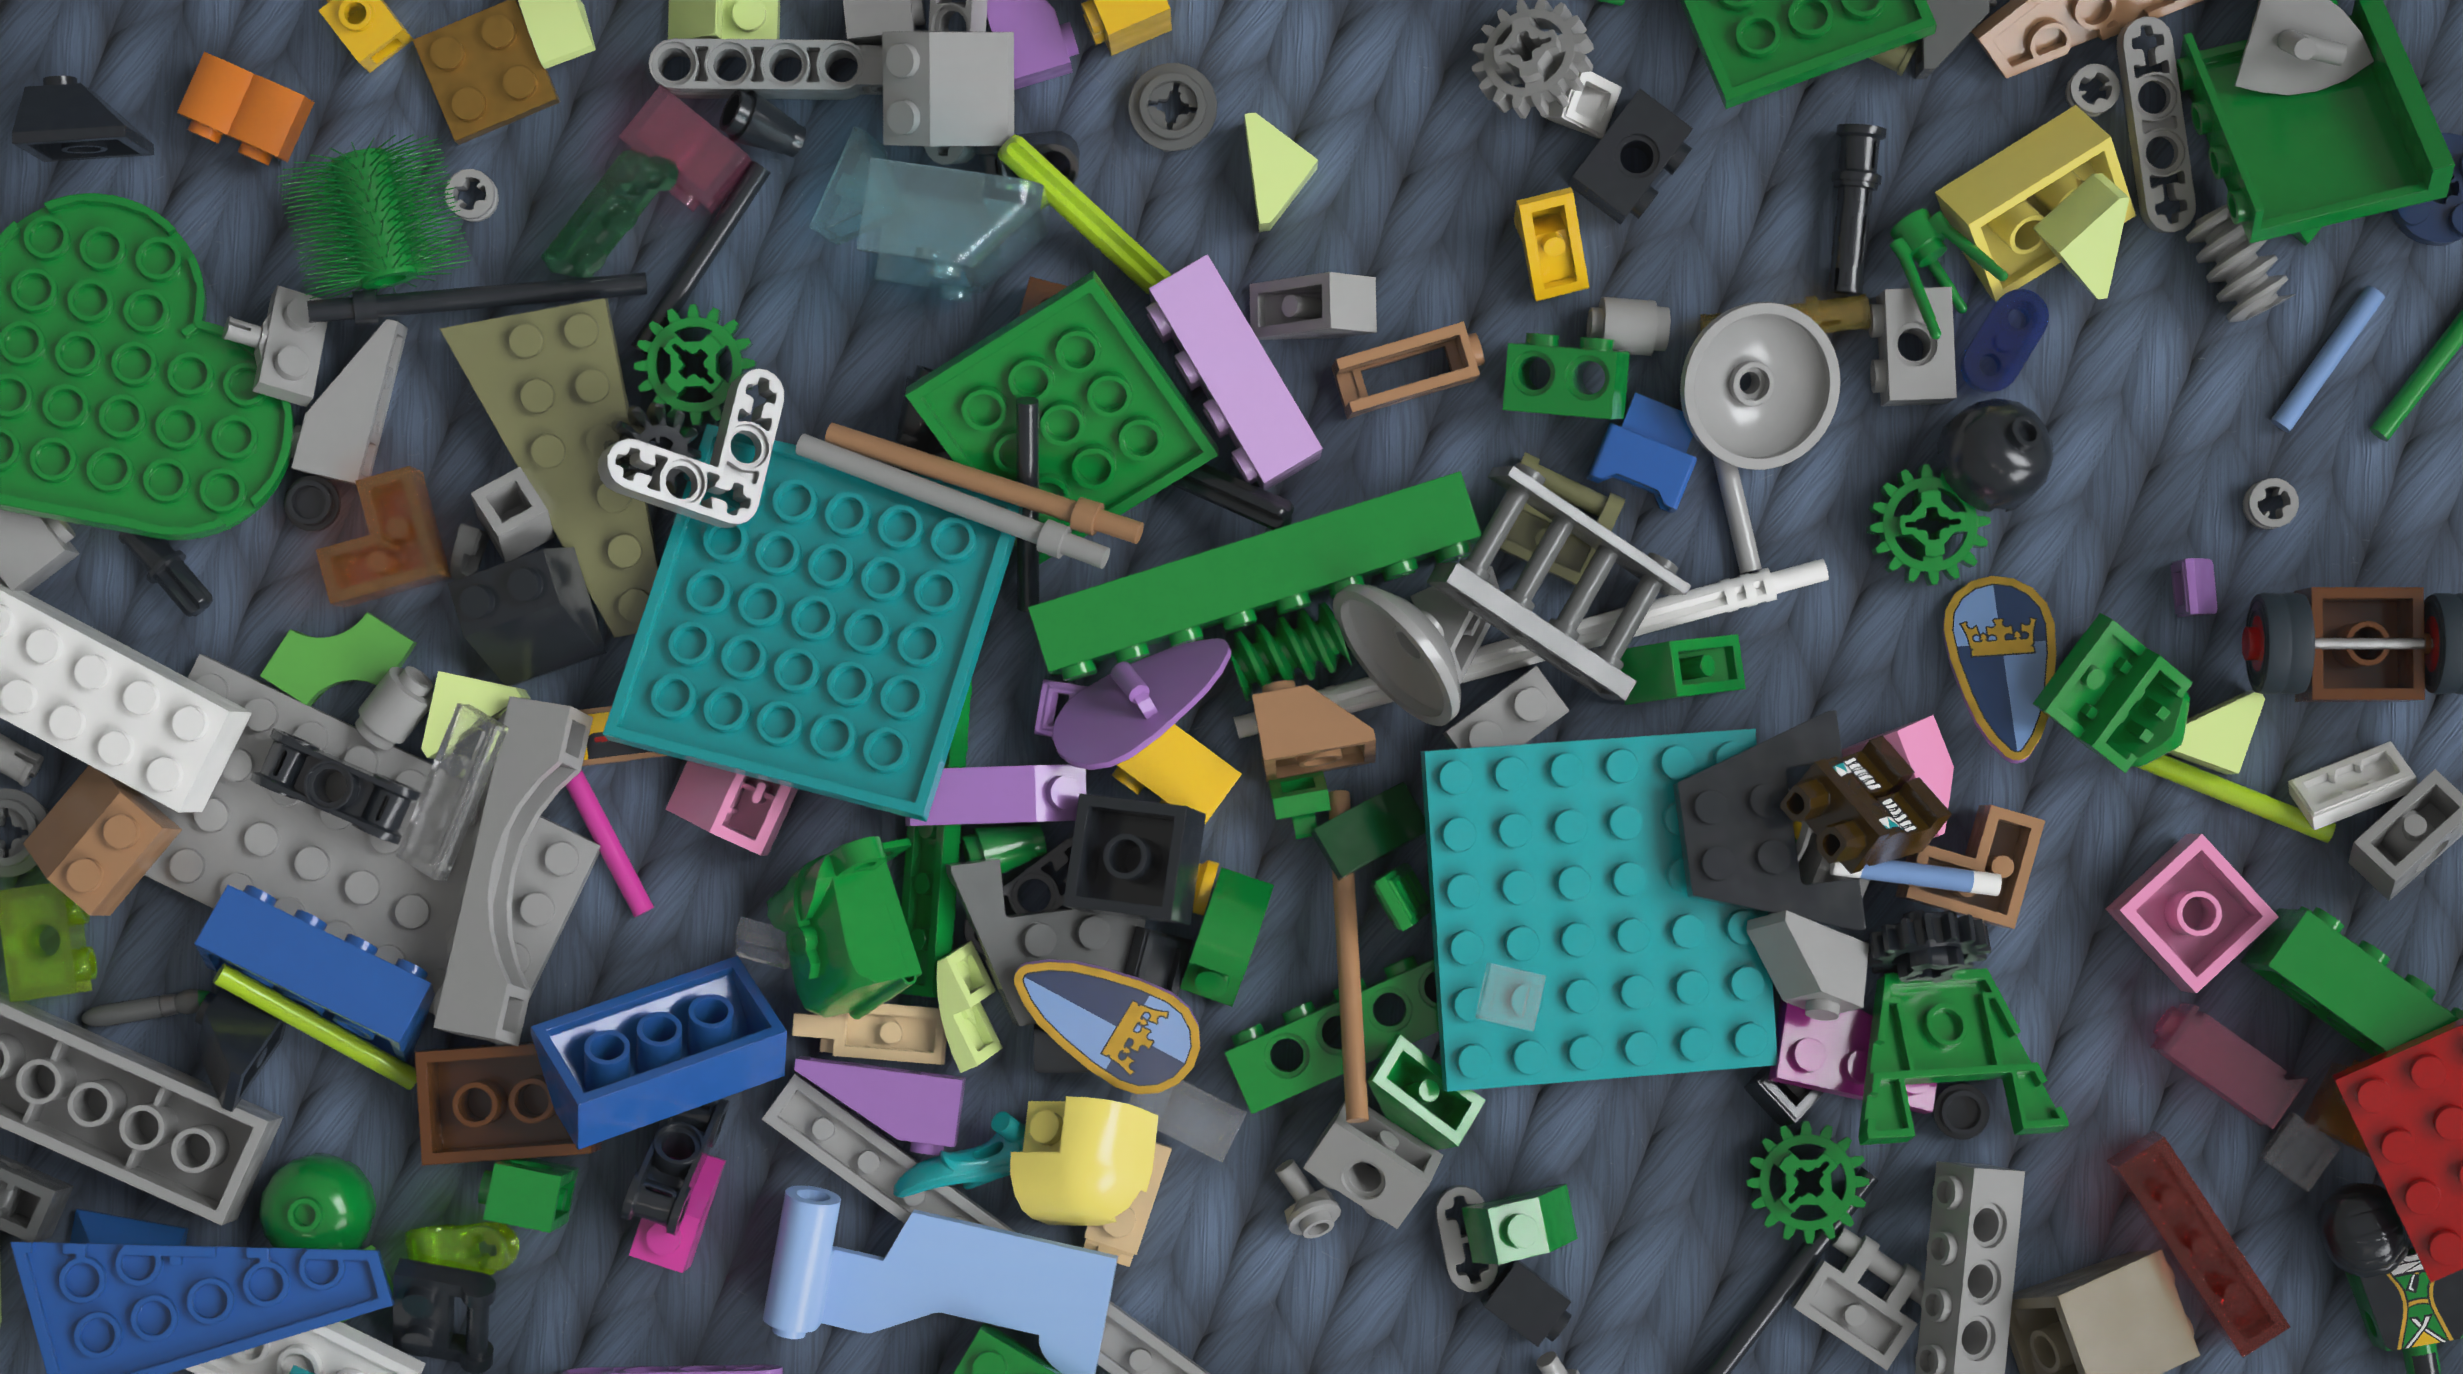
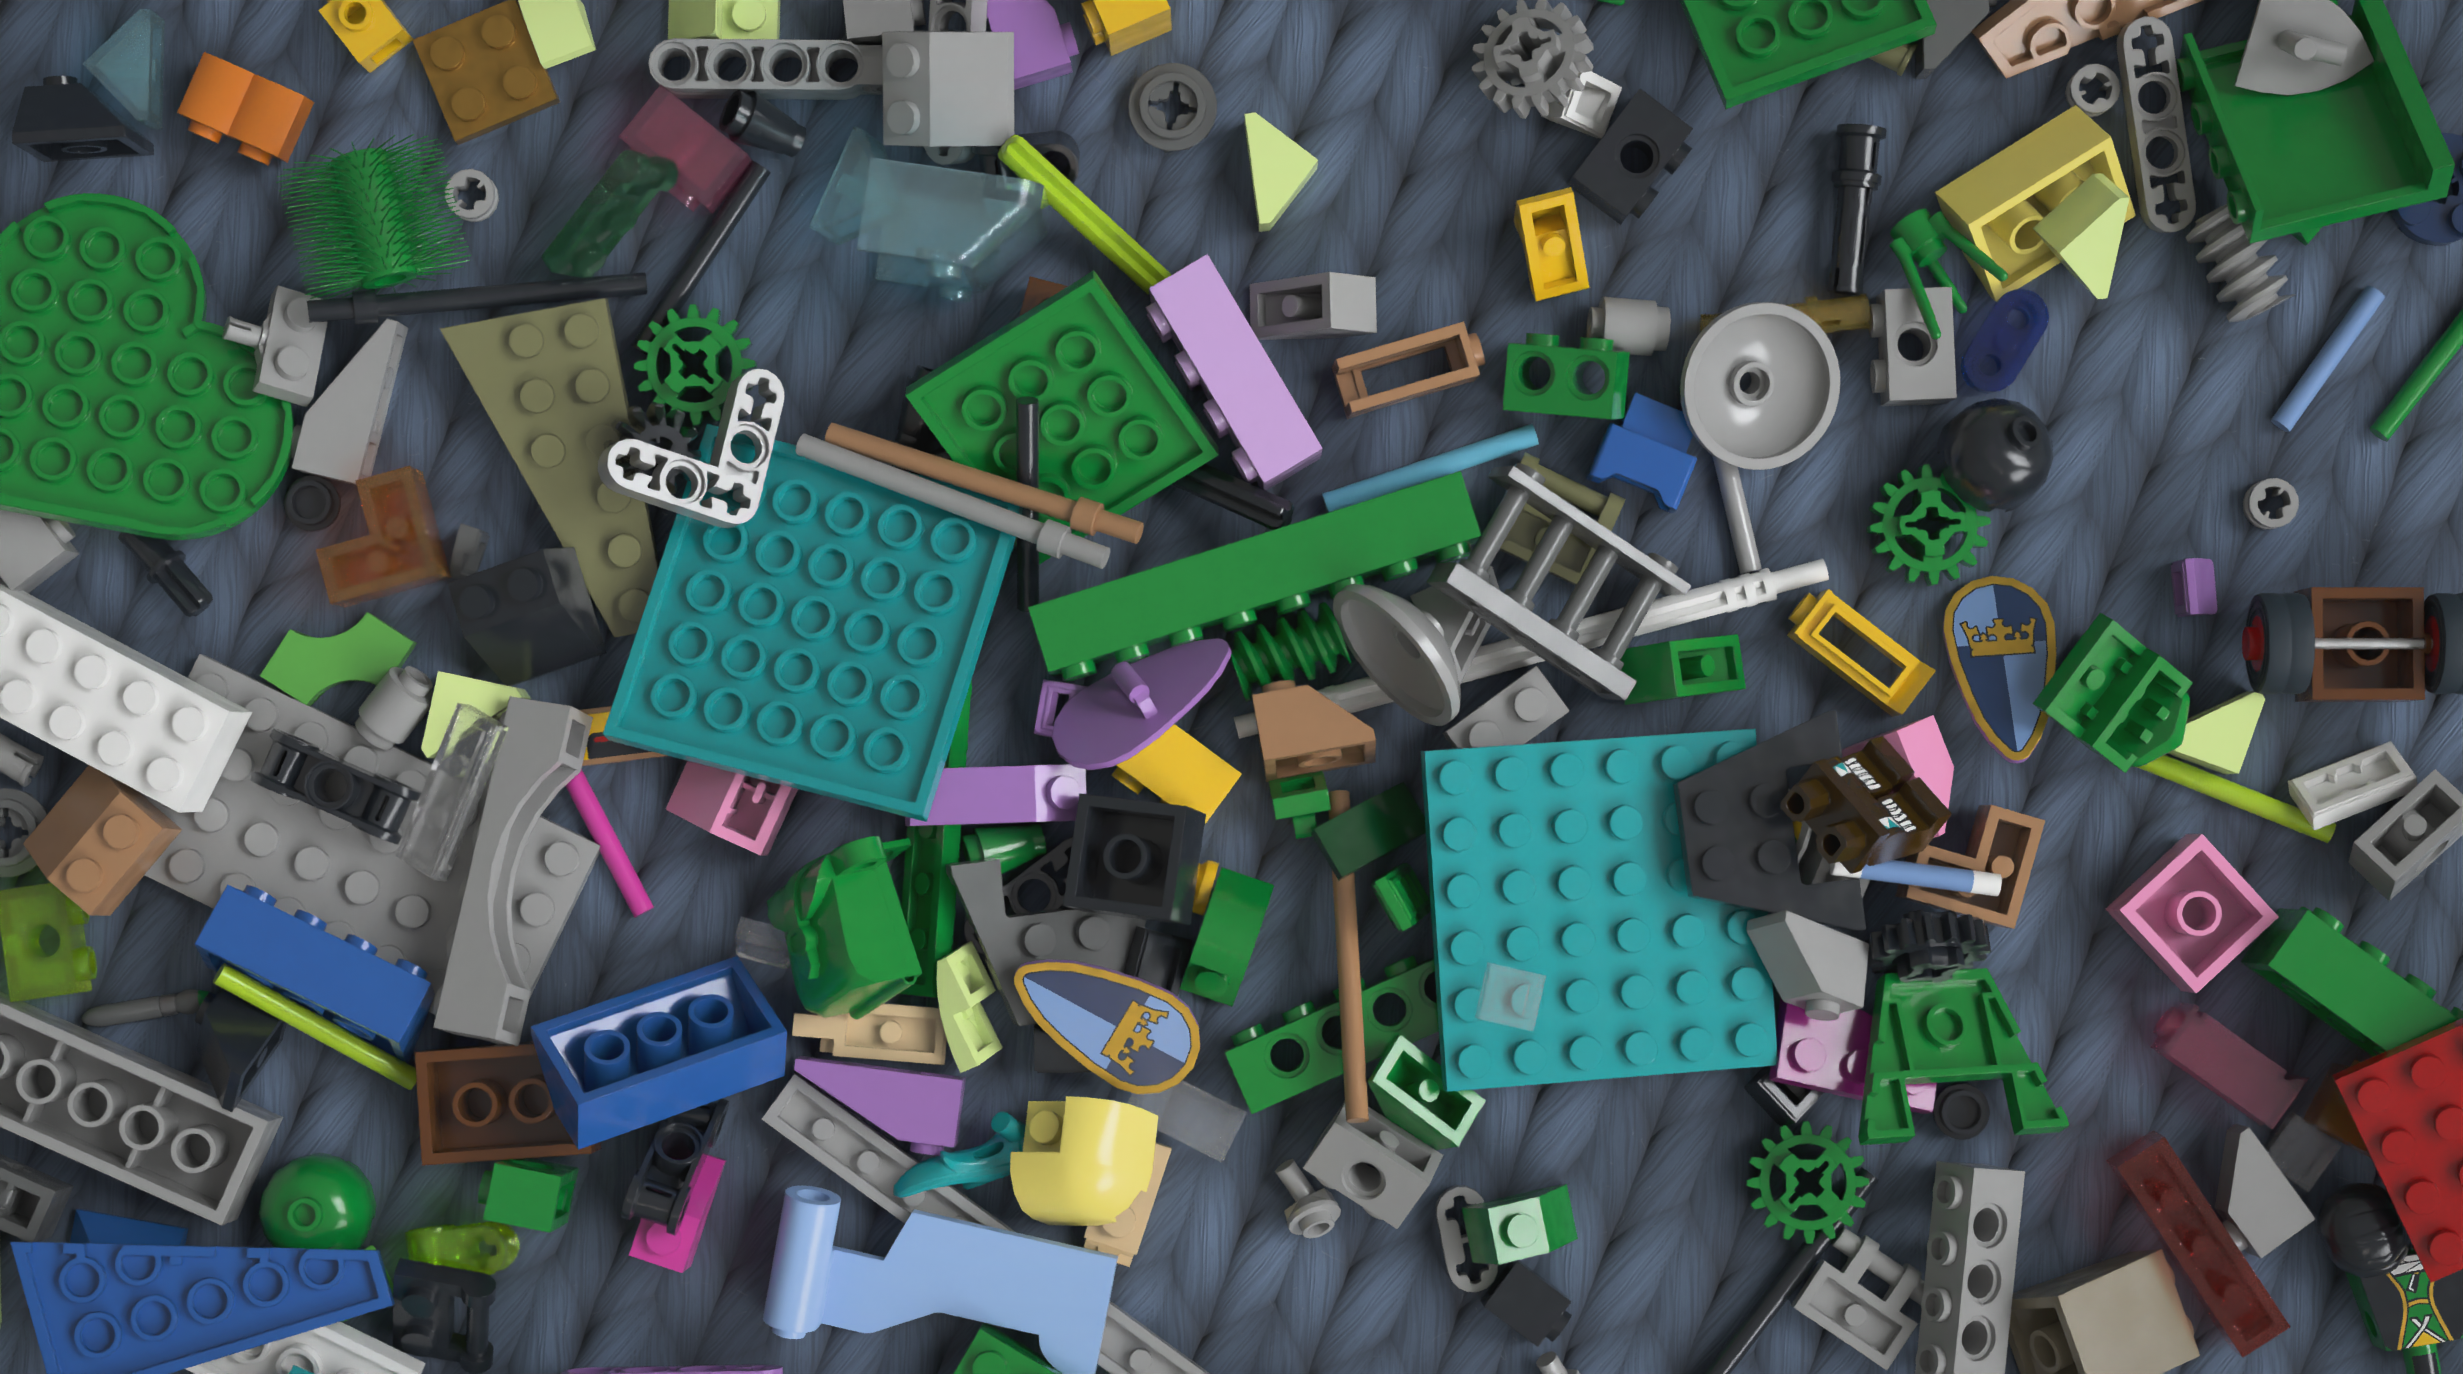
light grey brick [471,467,555,562] -> none
none -> clear light blue slope [83,9,165,130]
none -> medium azure bar [1322,424,1539,513]
none -> yellow window [1787,589,1936,717]
none -> light grey slope [2215,1124,2315,1258]

